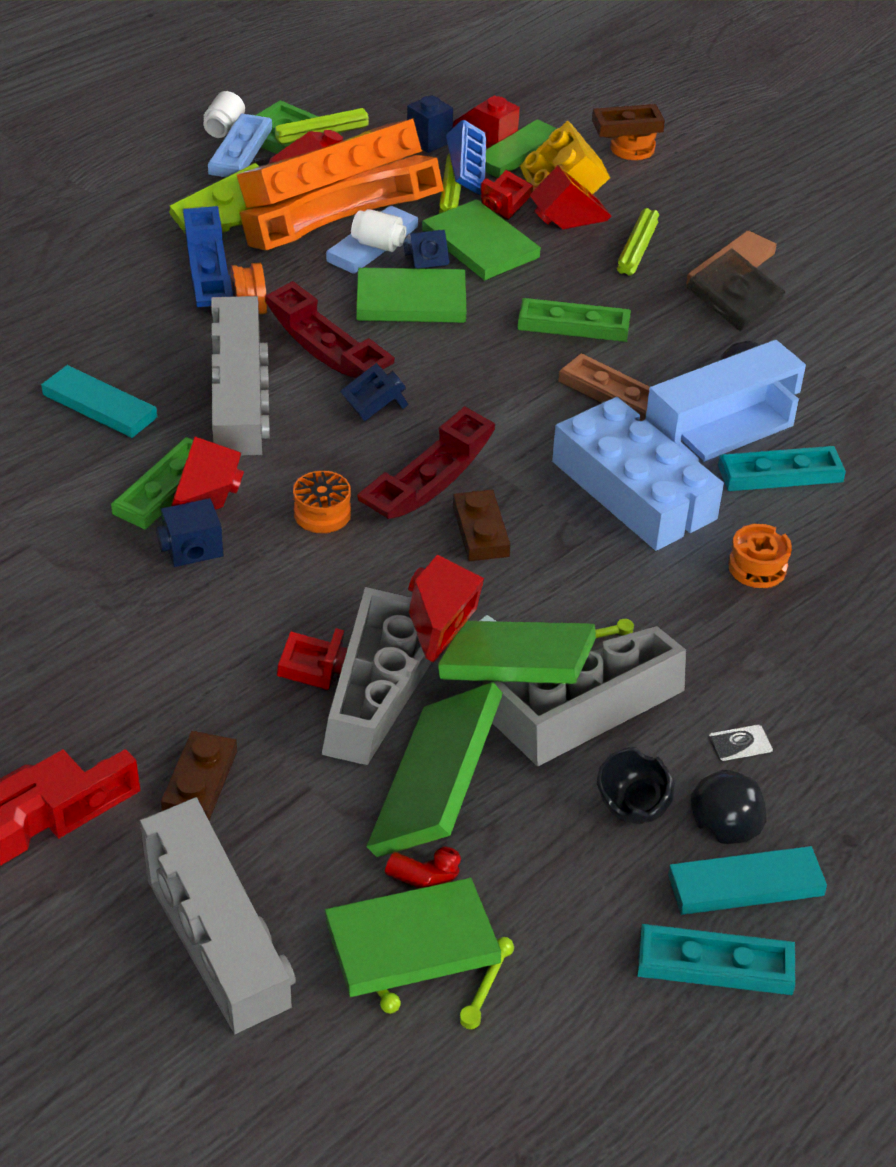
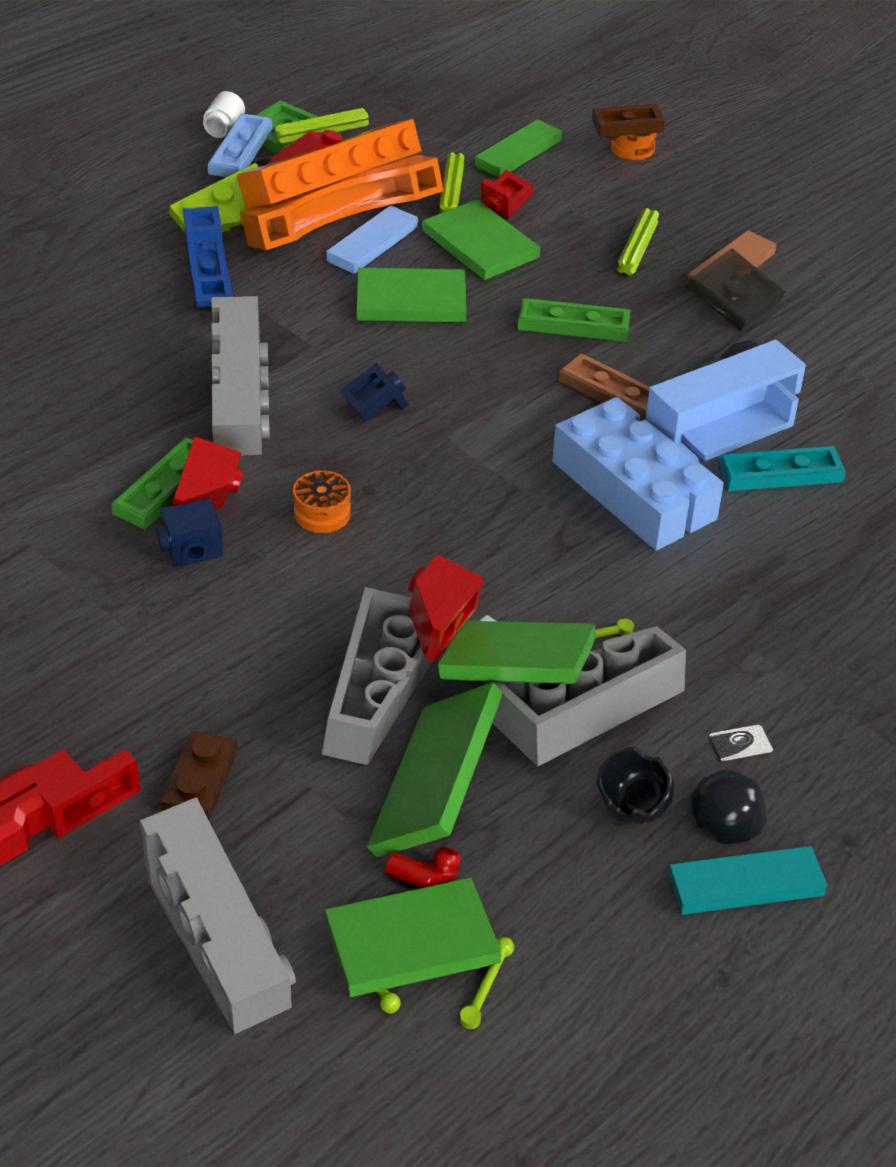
teal tile [41,365,157,438] -> none
orange wheel [231,263,267,315] -> none
dark red slope [265,281,395,378] -> none
red bracket [277,628,348,690] -> none
white brick [351,209,407,252] -> none
dark red slope [357,406,495,519] -> none
dark blue bracket [403,230,450,269] -> none
dark blue brick [407,95,453,153] -> none
blue slope [446,120,486,195] -> none
red slope [453,95,520,149] -> none
reddish brown plate [453,490,510,561] -> none
yellow slope [520,121,610,194] -> none
red slope [530,165,612,229] -> none
teal tile [637,924,795,995] -> none
orange wheel [728,524,792,588] -> none

